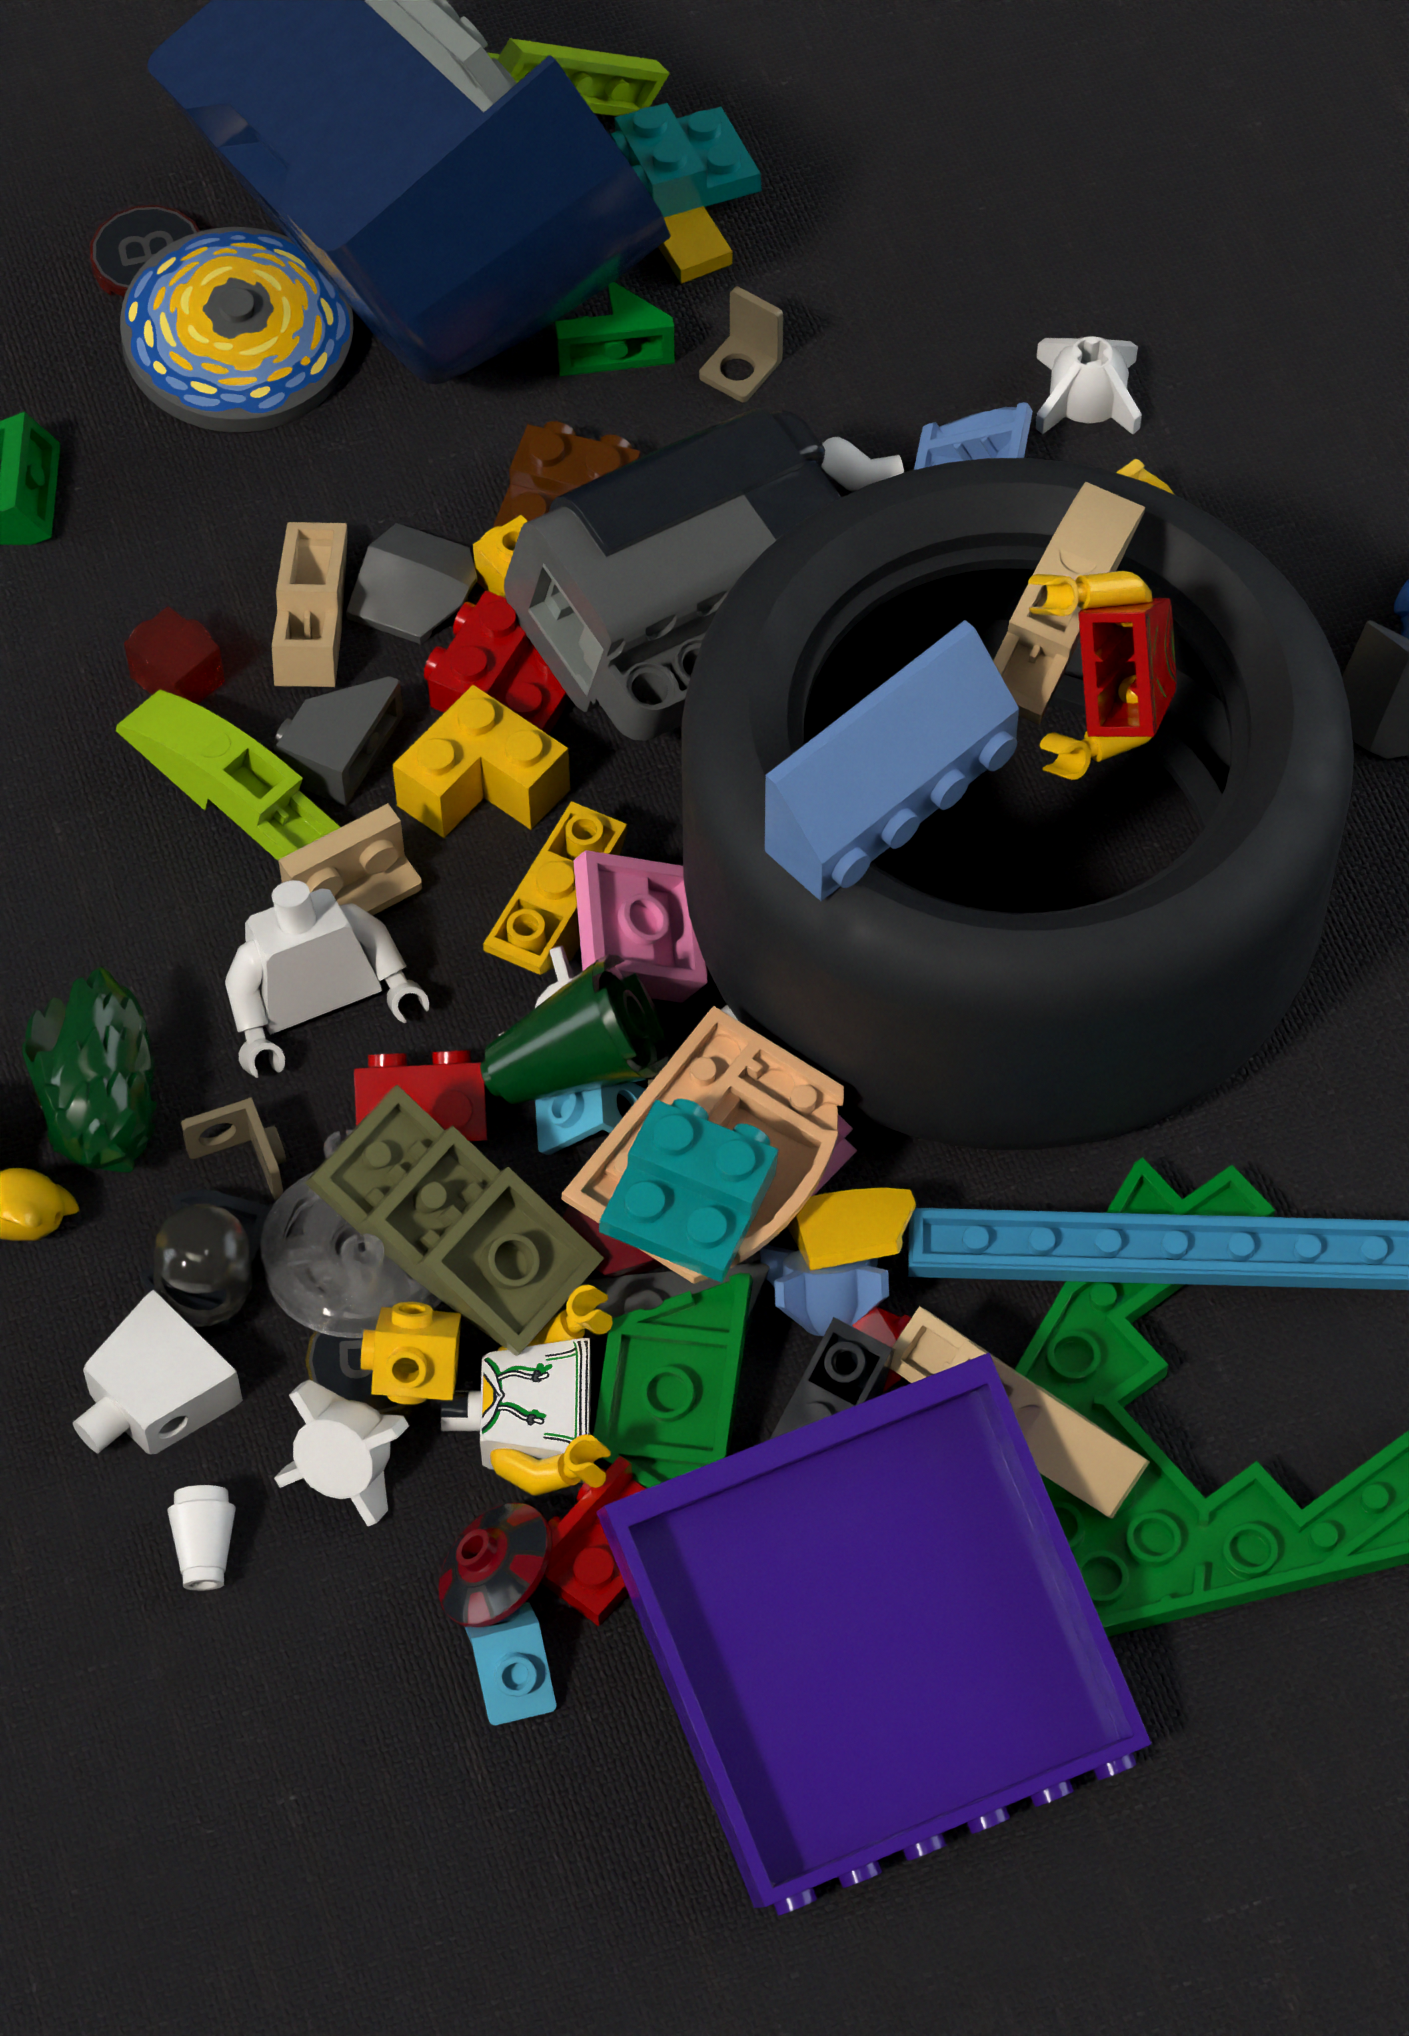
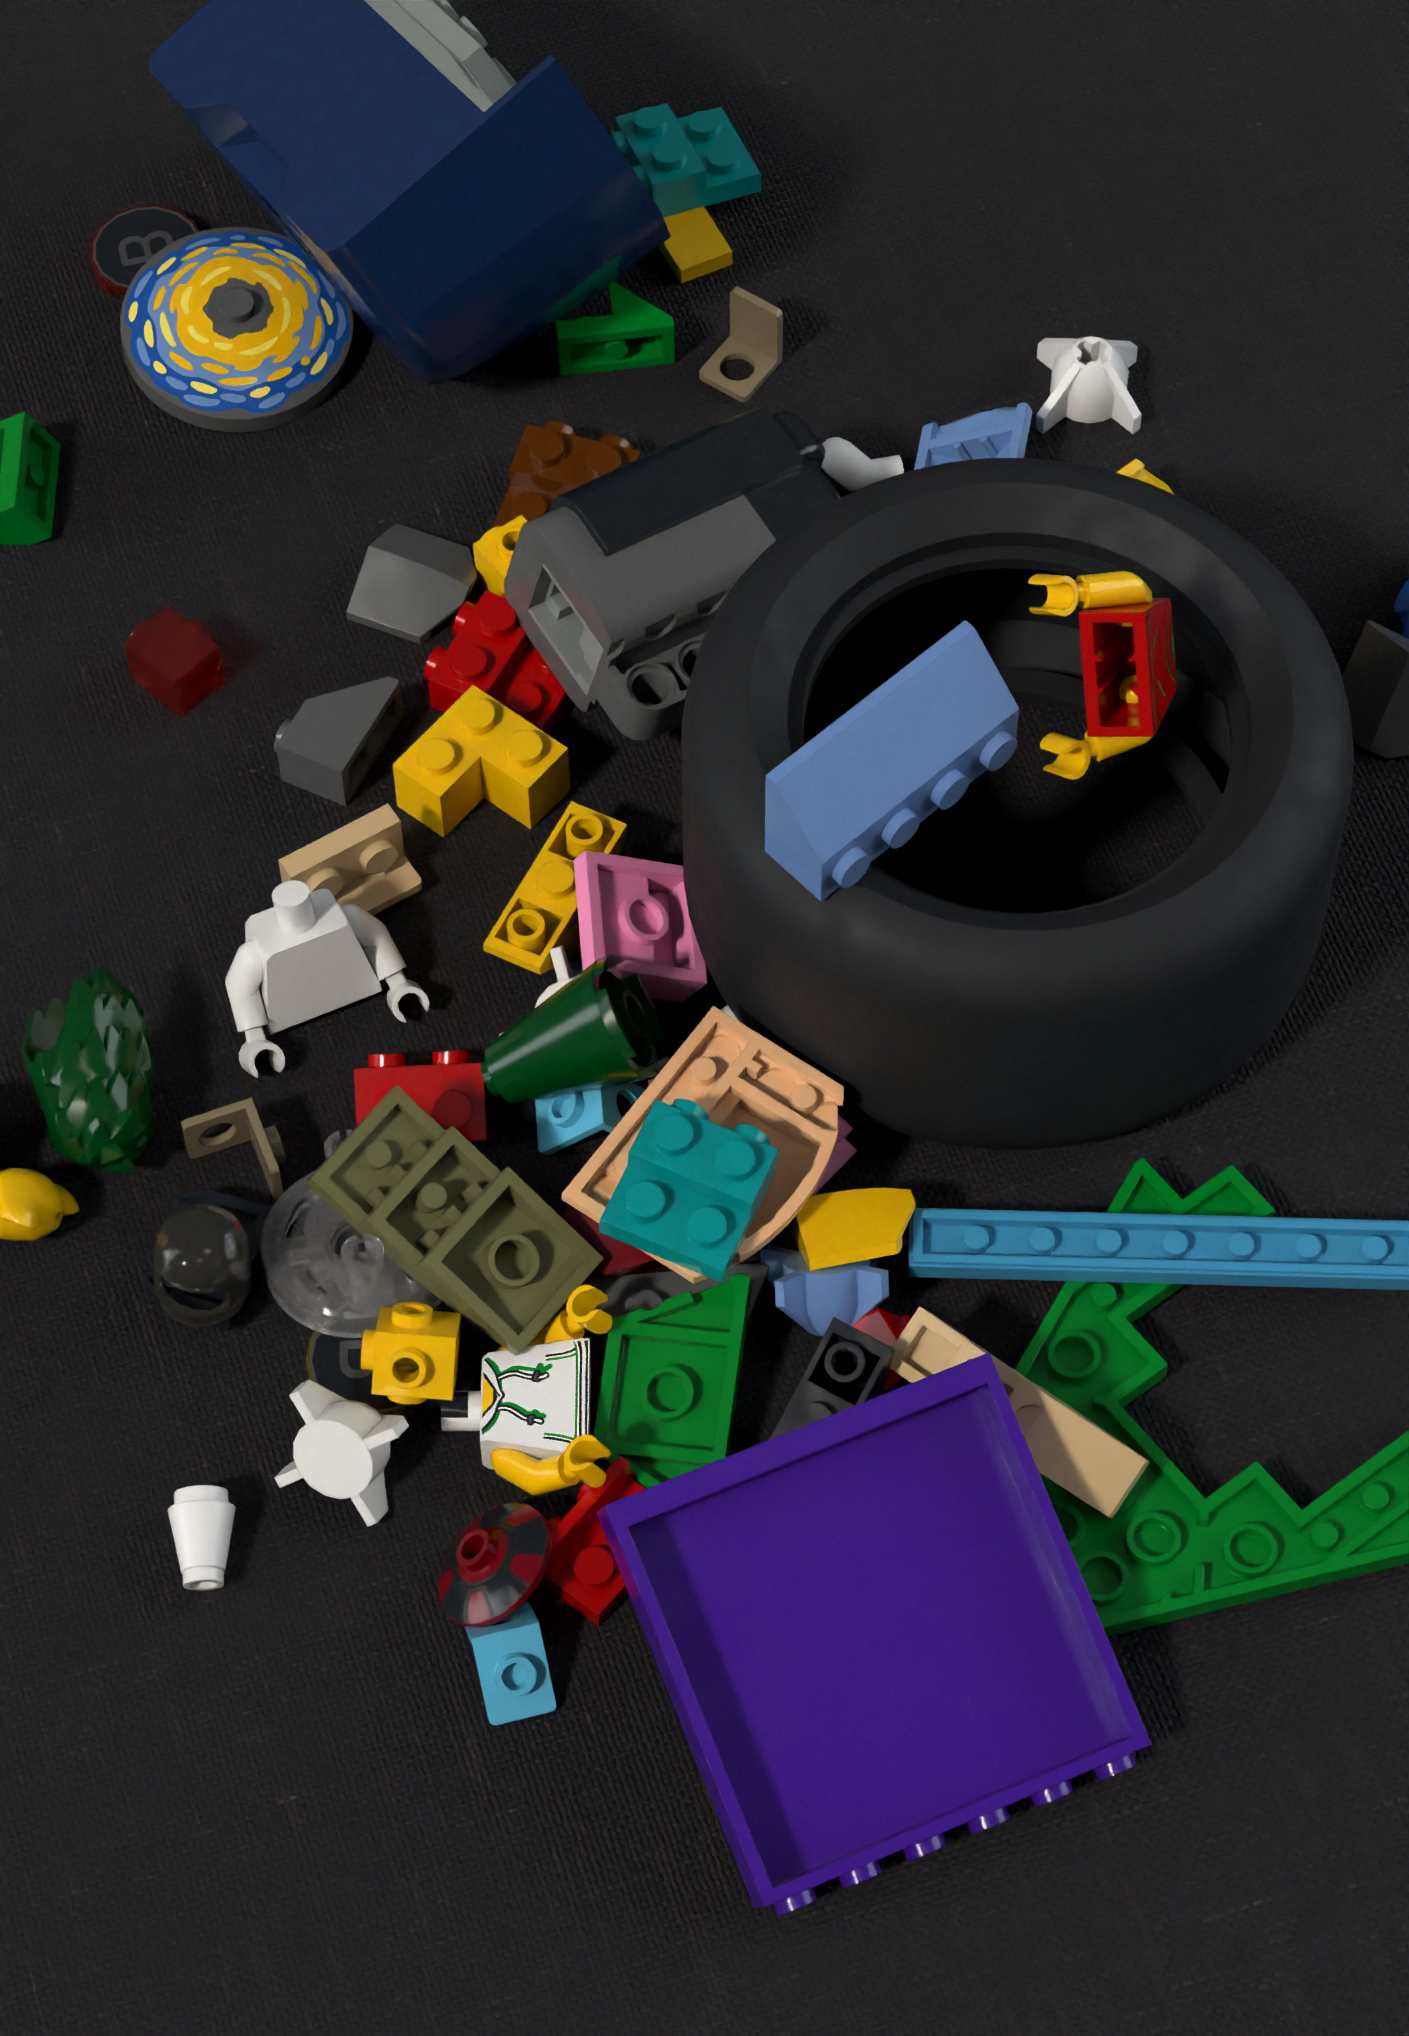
white torso [73,1290,243,1454] -> none
lime slope [116,689,341,860] -> none
tan slope [272,522,348,687] -> none
lime panel [487,38,670,116] -> none
tan slope [993,481,1145,725] -> none

